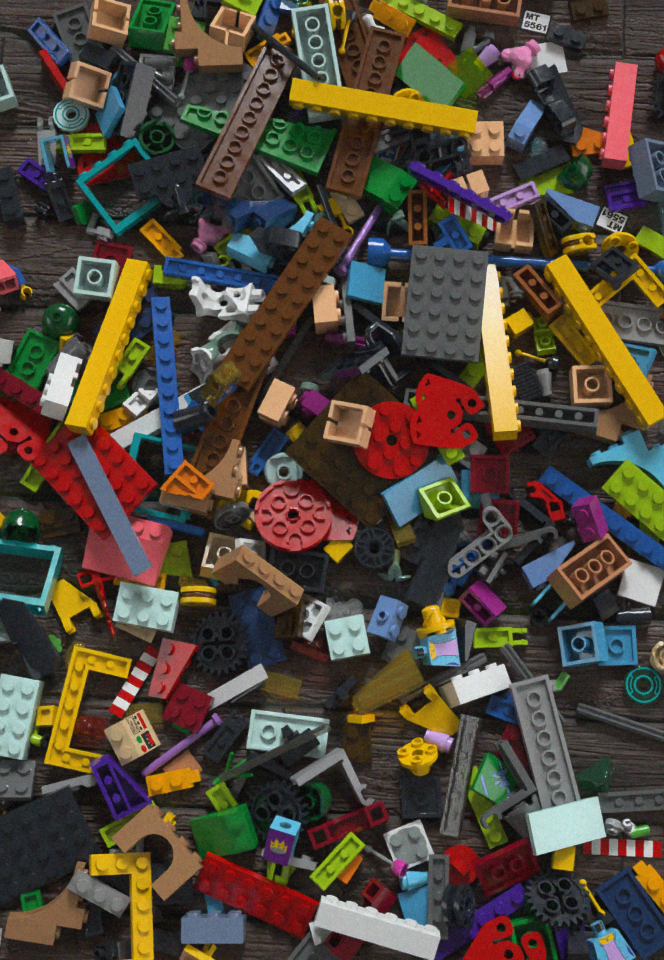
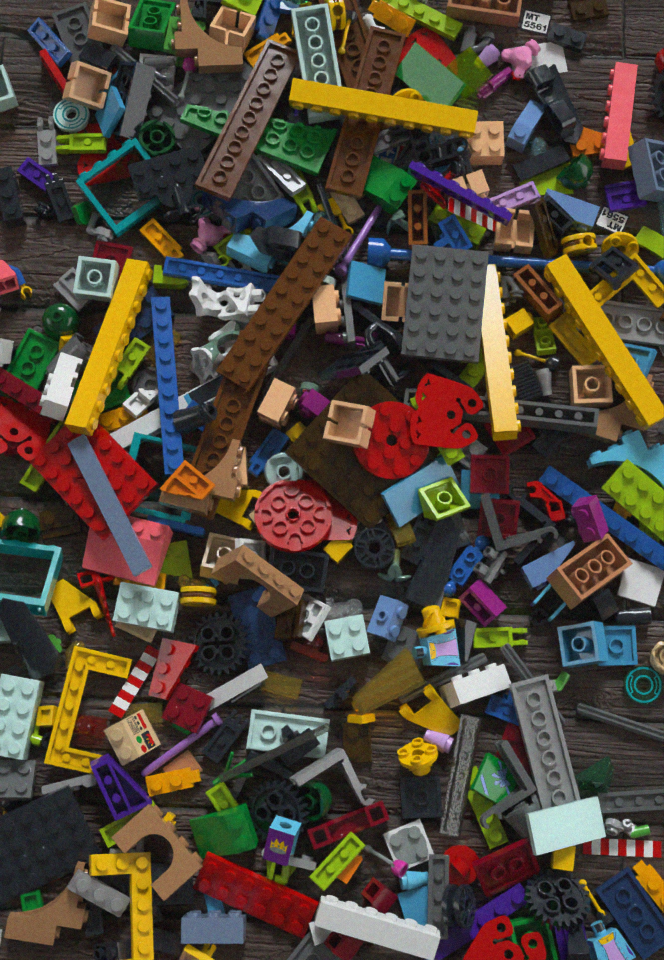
medium azure piece [39,135,76,173] -> none
clear yellow torso [199,361,242,407] -> none
tile [213,501,251,530] -> none
black piece [252,24,322,82] -> none
light grey beam [448,506,513,578] -> none

